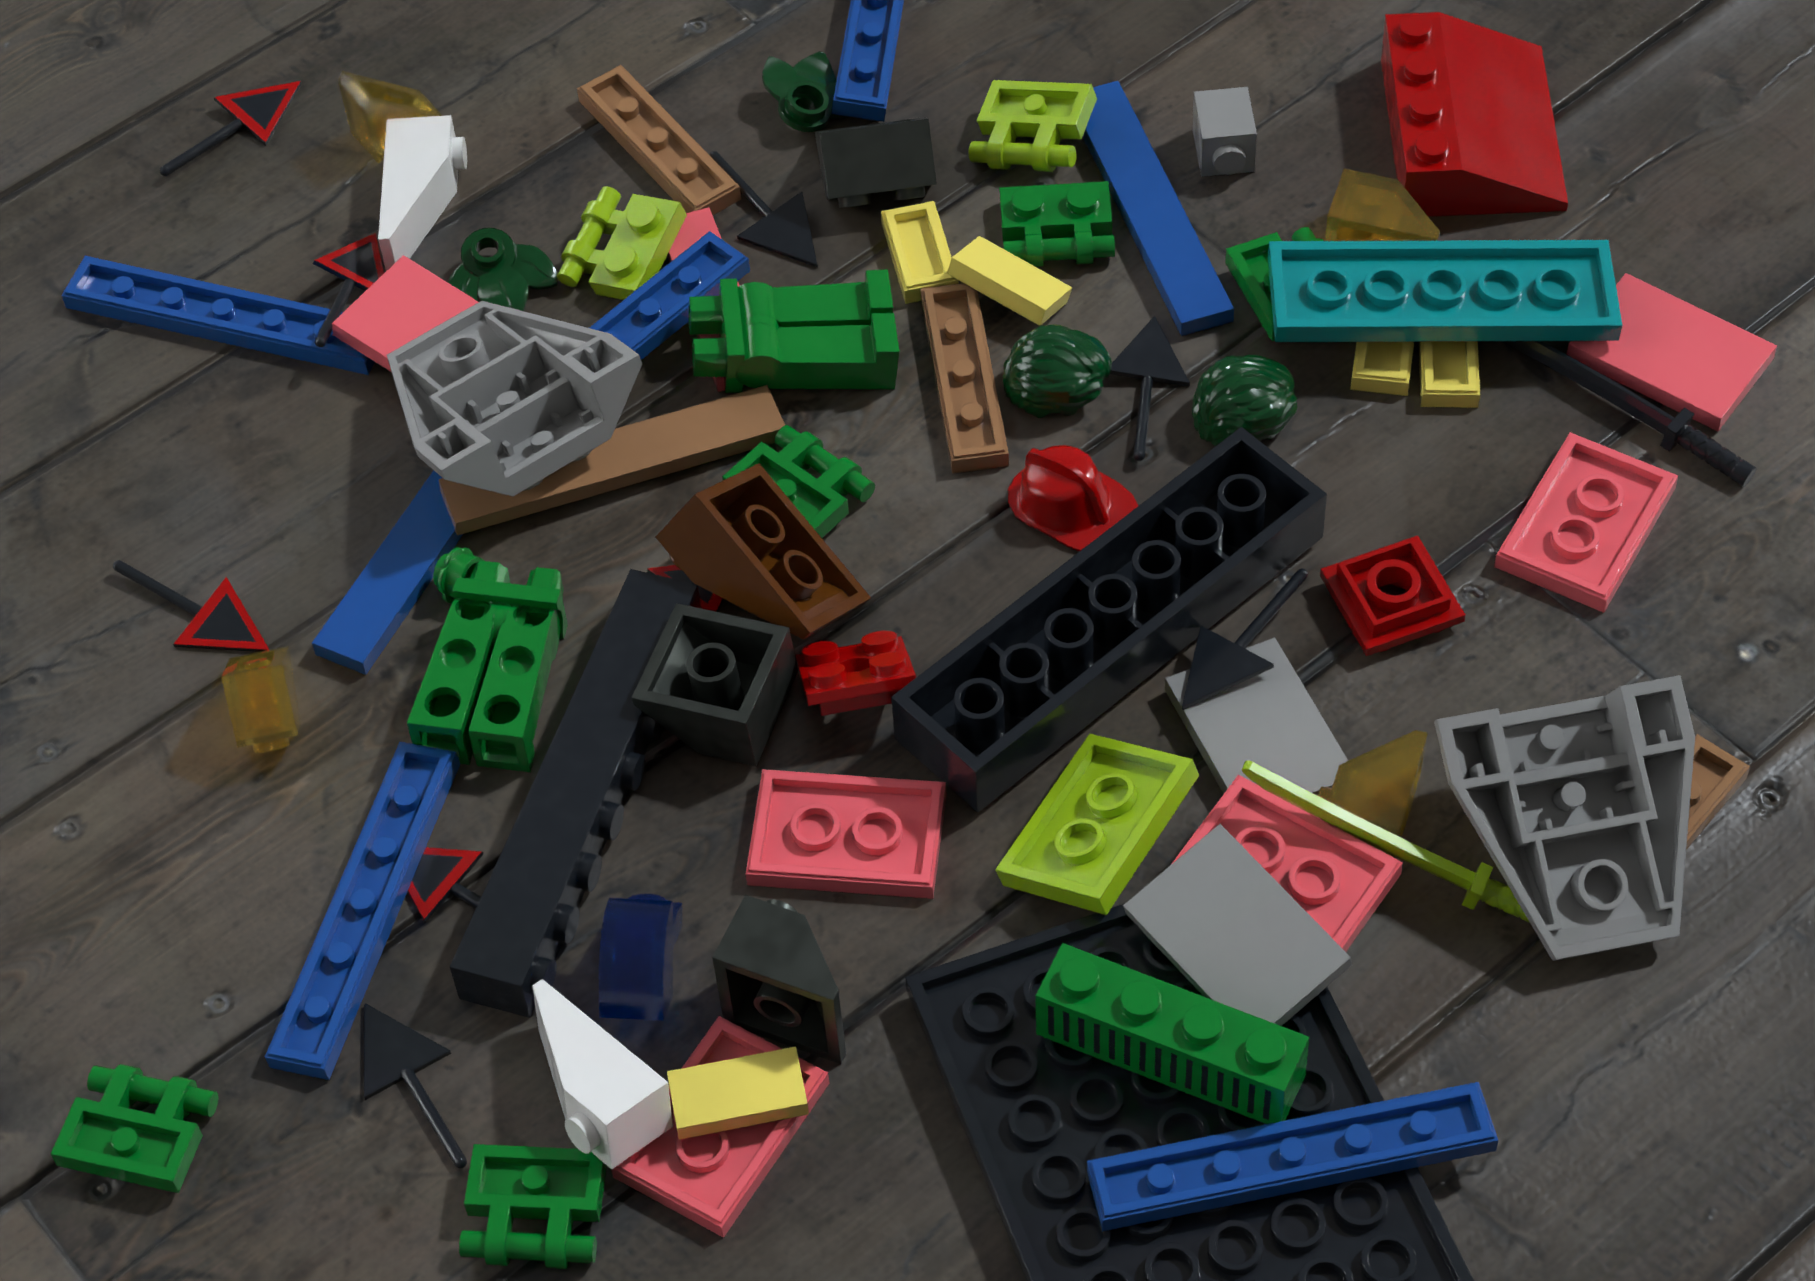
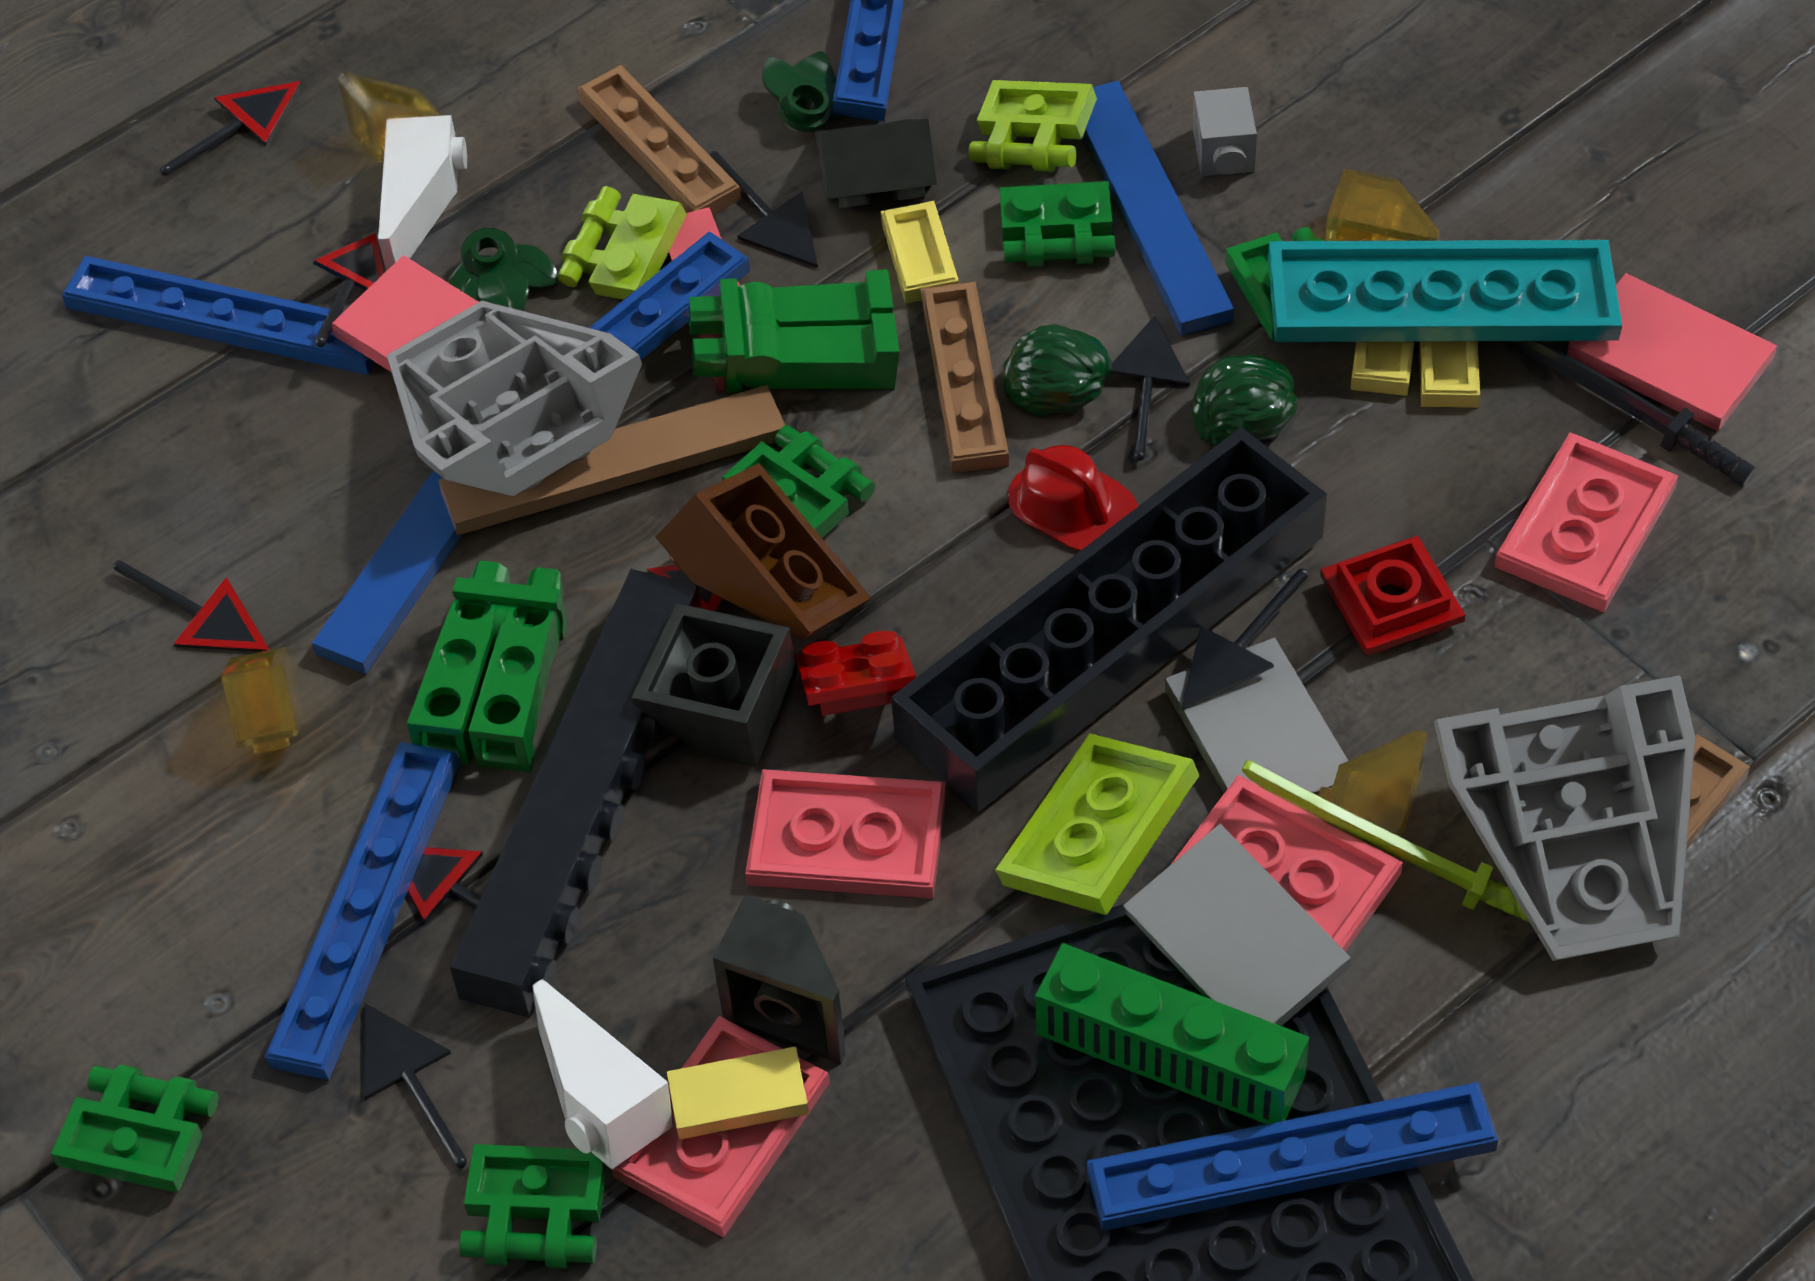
green plate [433,547,484,603] -> none
clear blue brick [599,894,682,1021] -> none
light yellow tile [947,236,1072,326] -> none
red slope [1381,12,1568,218] -> none

